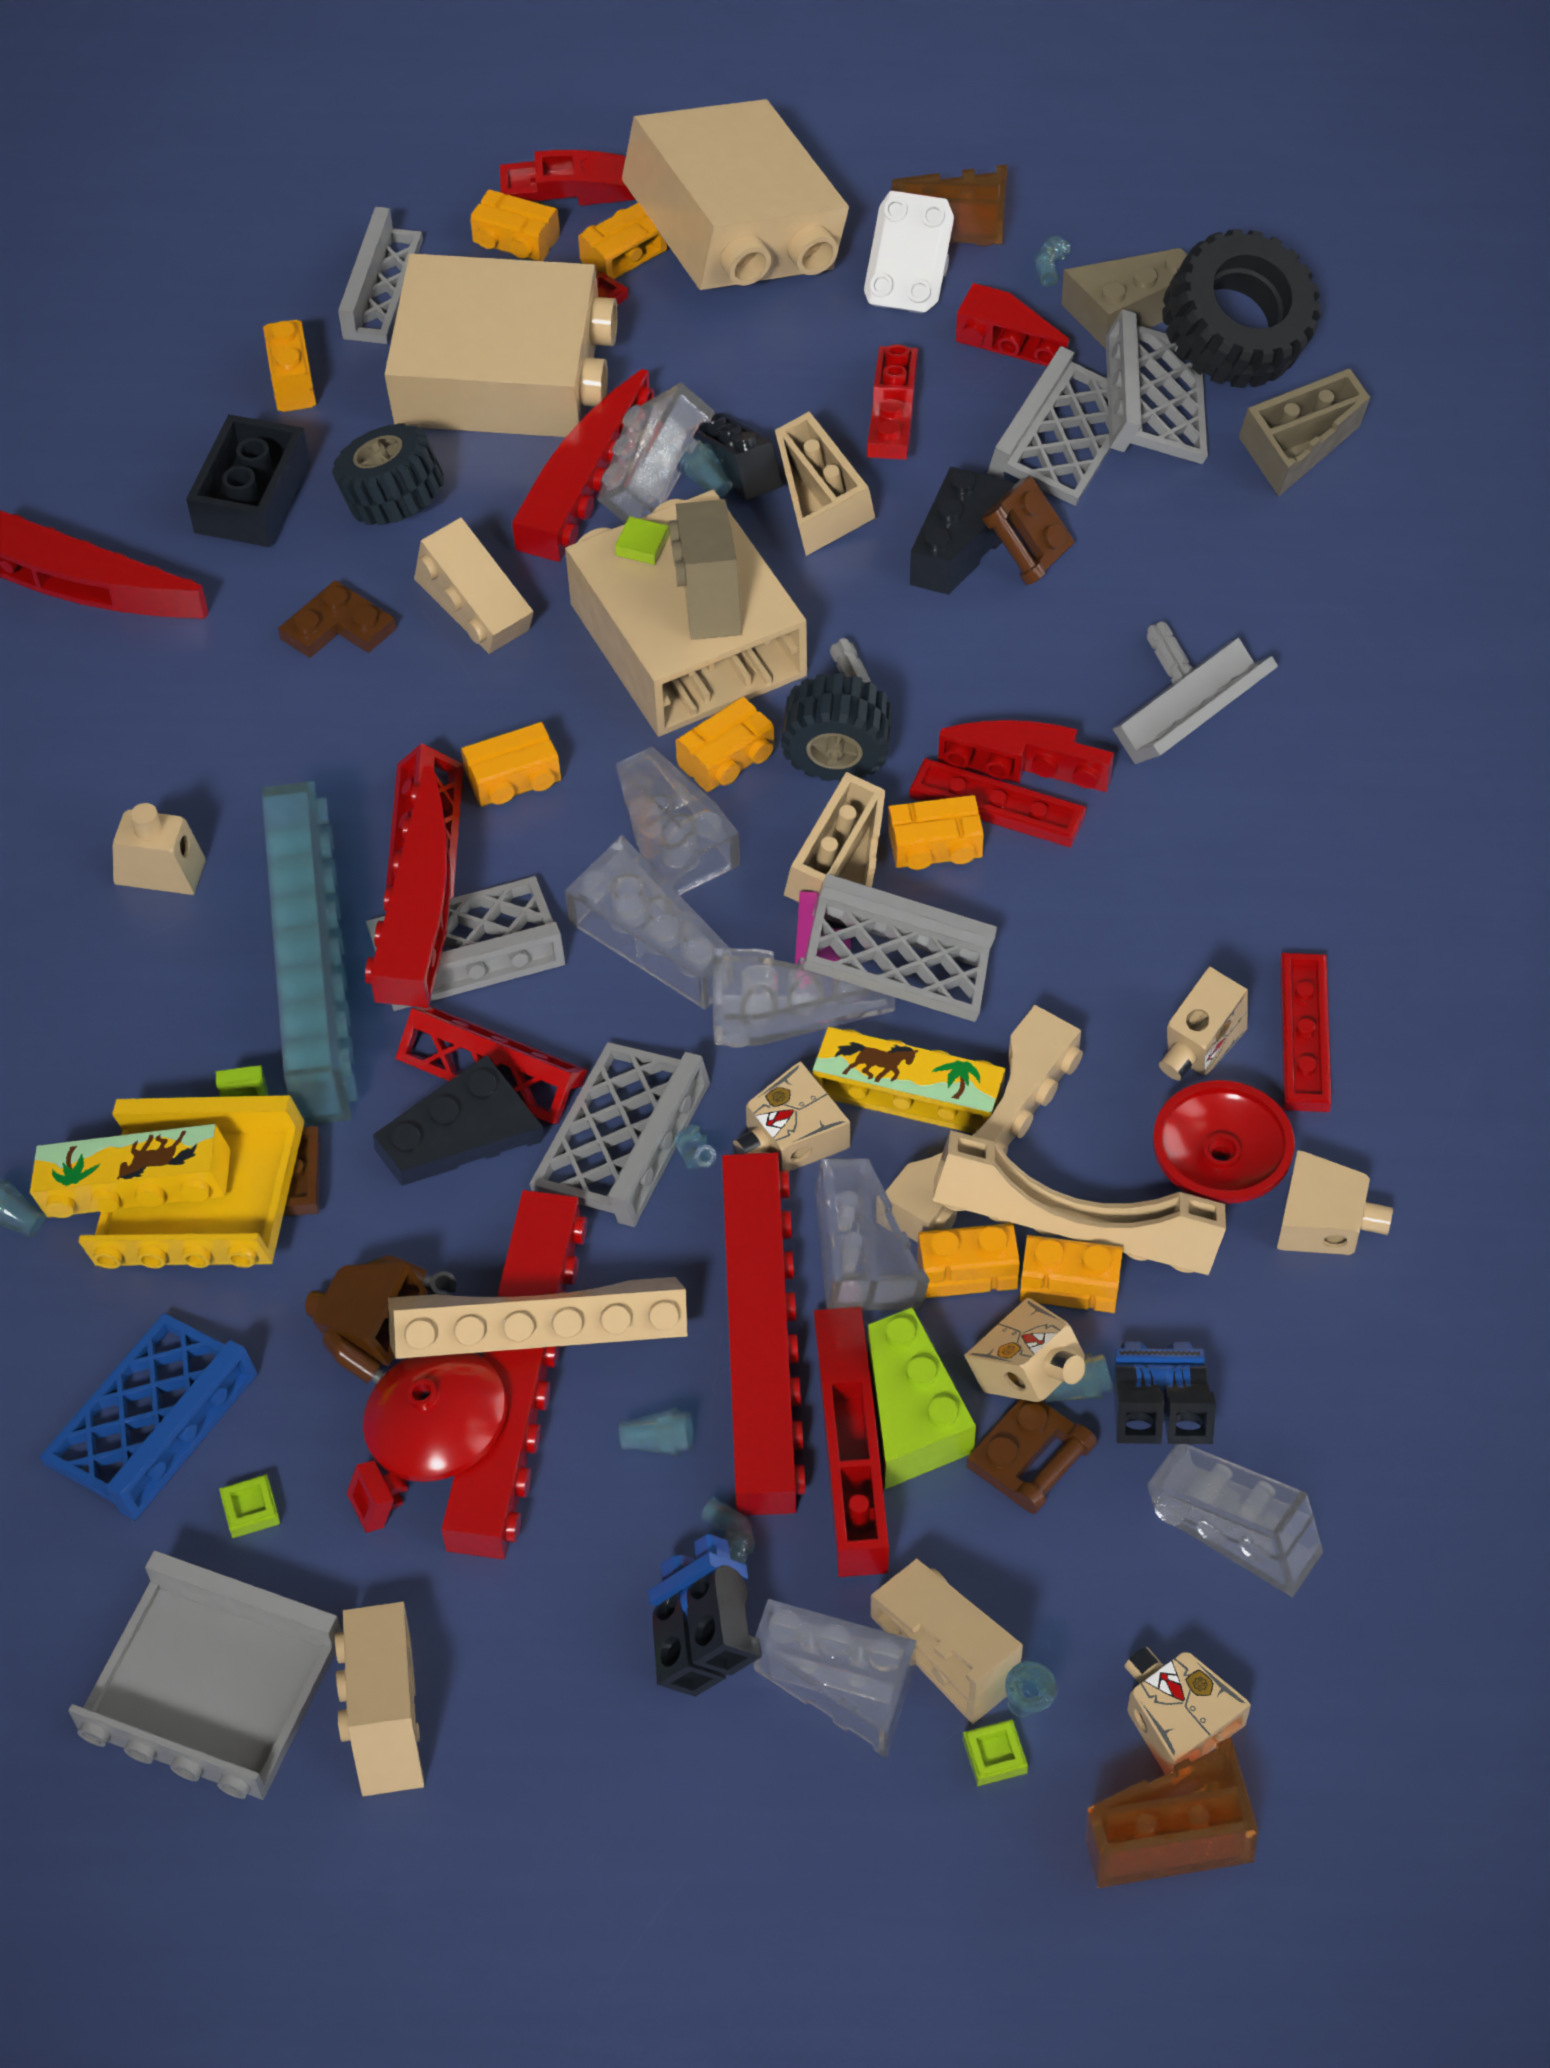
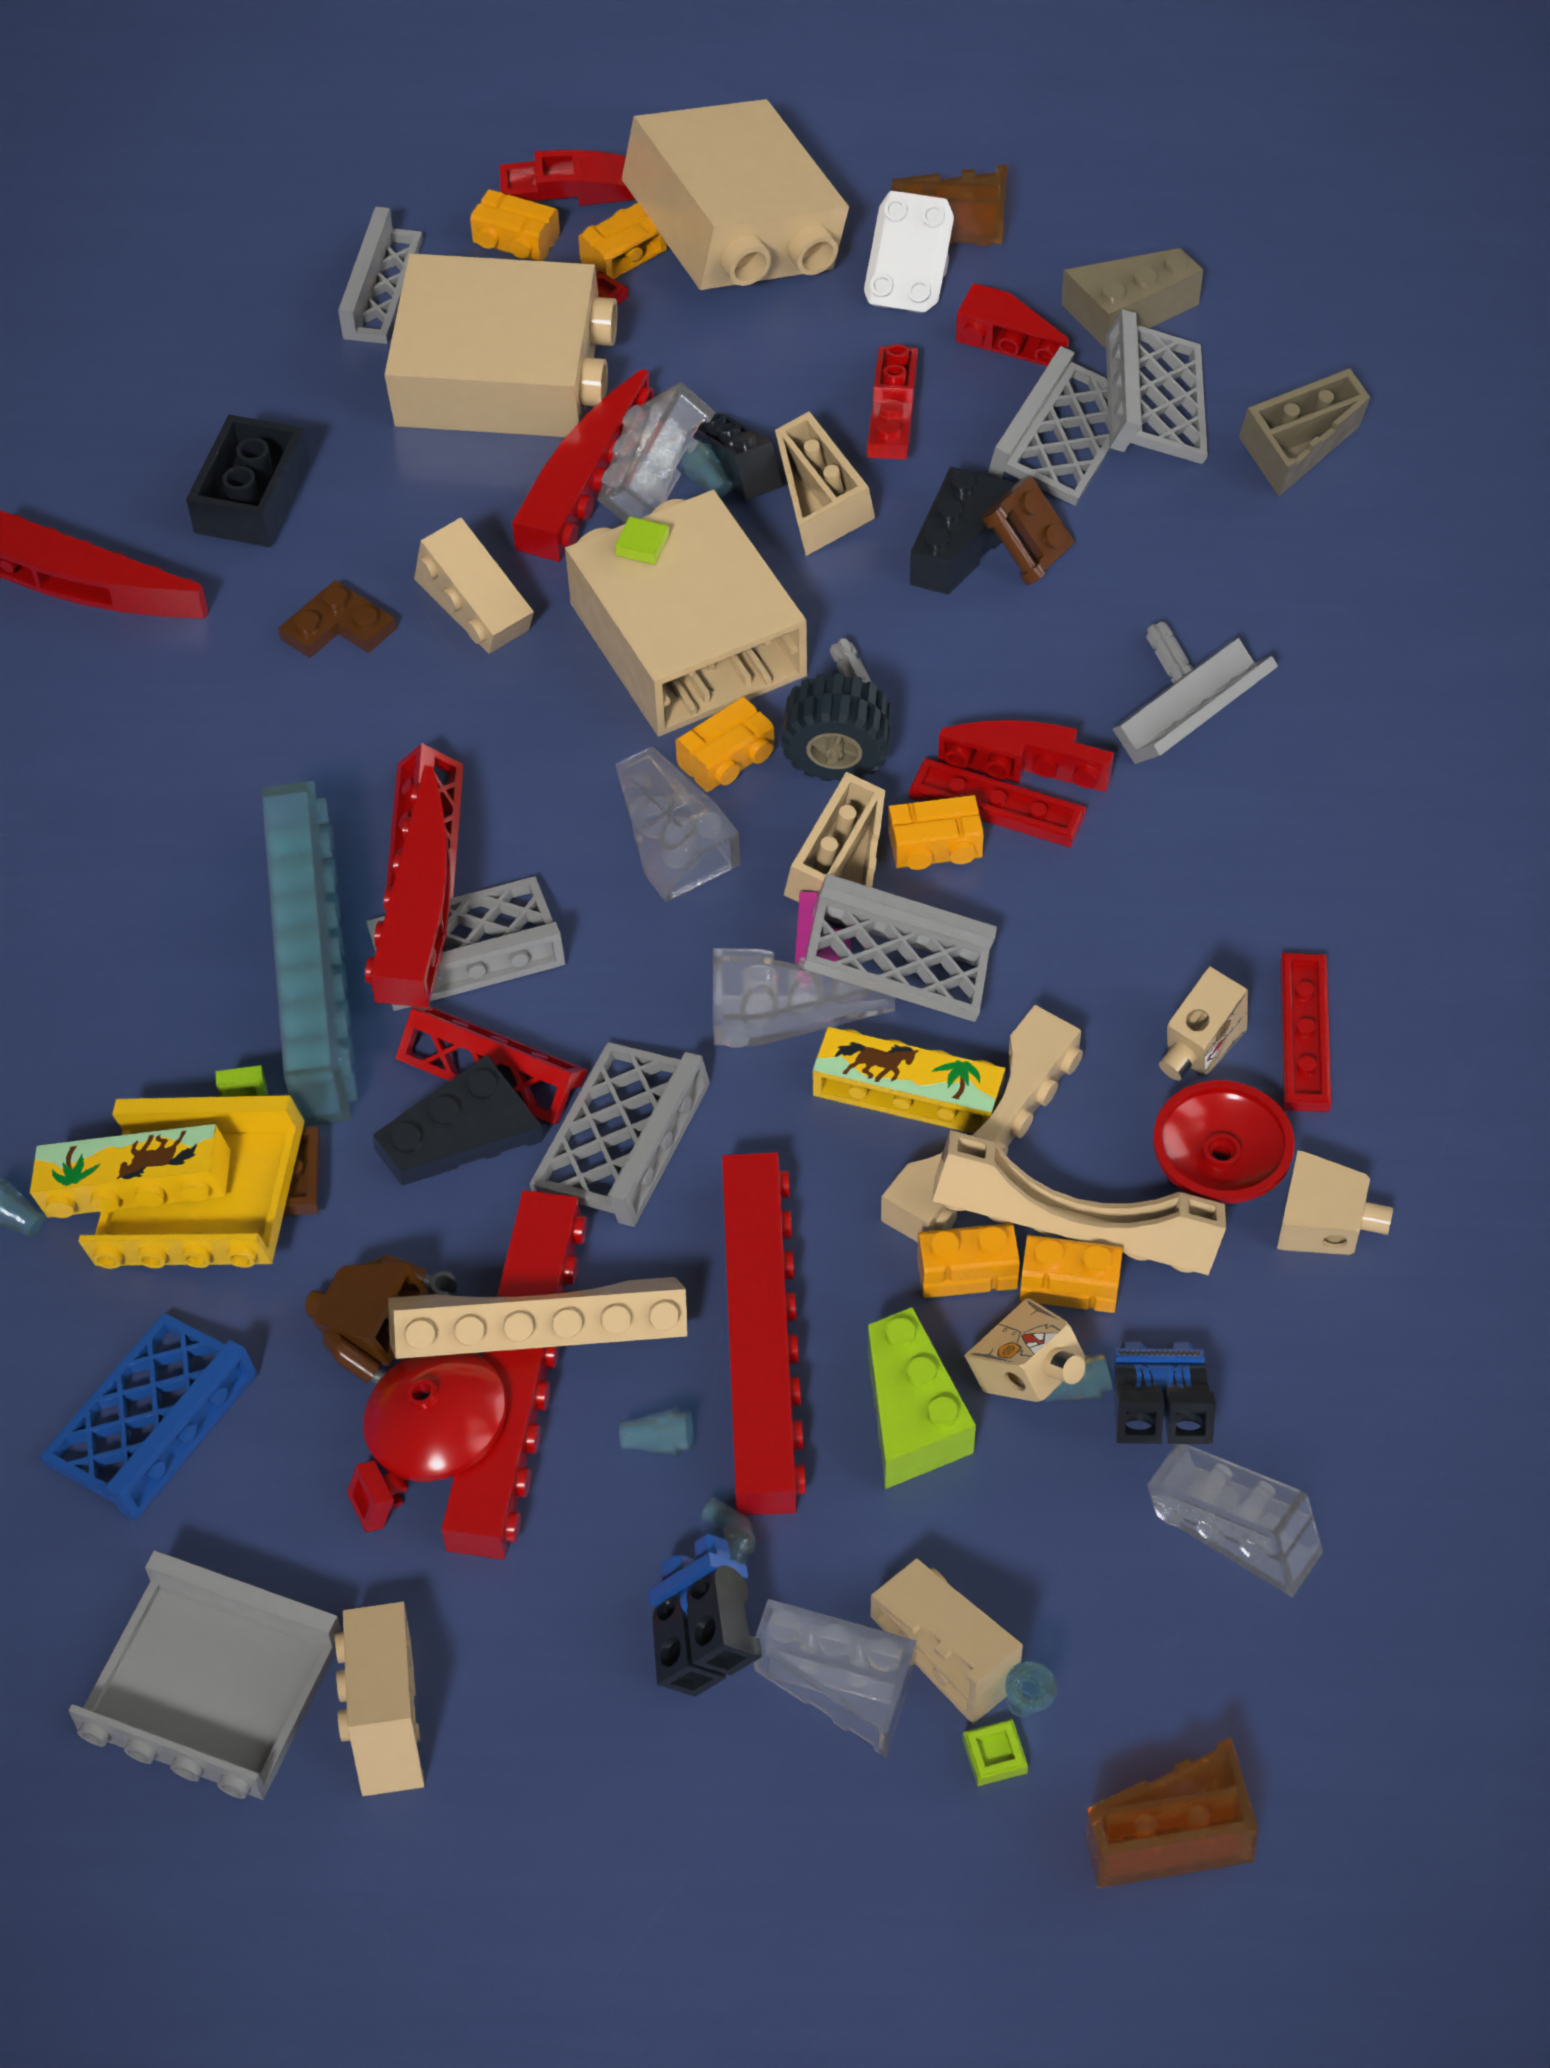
tan torso [113,803,206,895] -> none
lime tile [219,1474,281,1539] -> none
light orange brick [263,319,316,412] -> none
black wheel [332,423,444,525] -> none
light orange brick [461,722,561,807] -> none
clear wedge [565,835,733,1010] -> none
dark tan wedge [669,499,742,640] -> none
clear light blue arm [675,1124,717,1171] -> none
tan torso [733,1061,850,1172] -> none
red slope [813,1307,889,1577] -> none
clear wedge [815,1159,930,1310] -> none
reddish brown plate [967,1399,1098,1514] -> none
clear light blue arm [1034,235,1071,287] -> none
tan torso [1125,1647,1251,1781] -> none
black tyre [1162,229,1321,388] -> none

